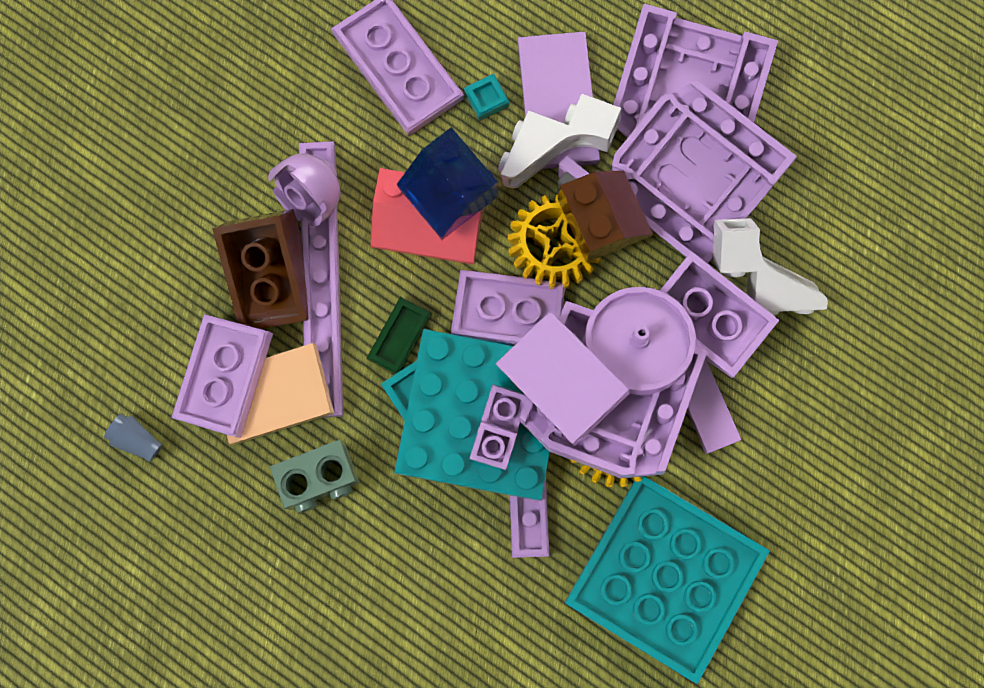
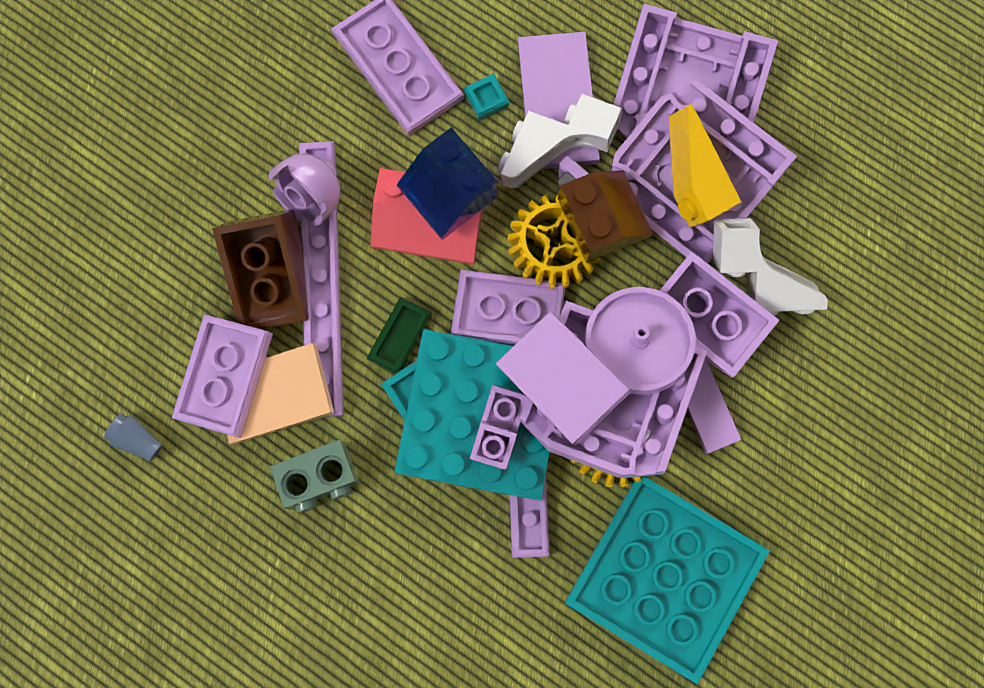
none -> yellow slope [669,104,741,227]

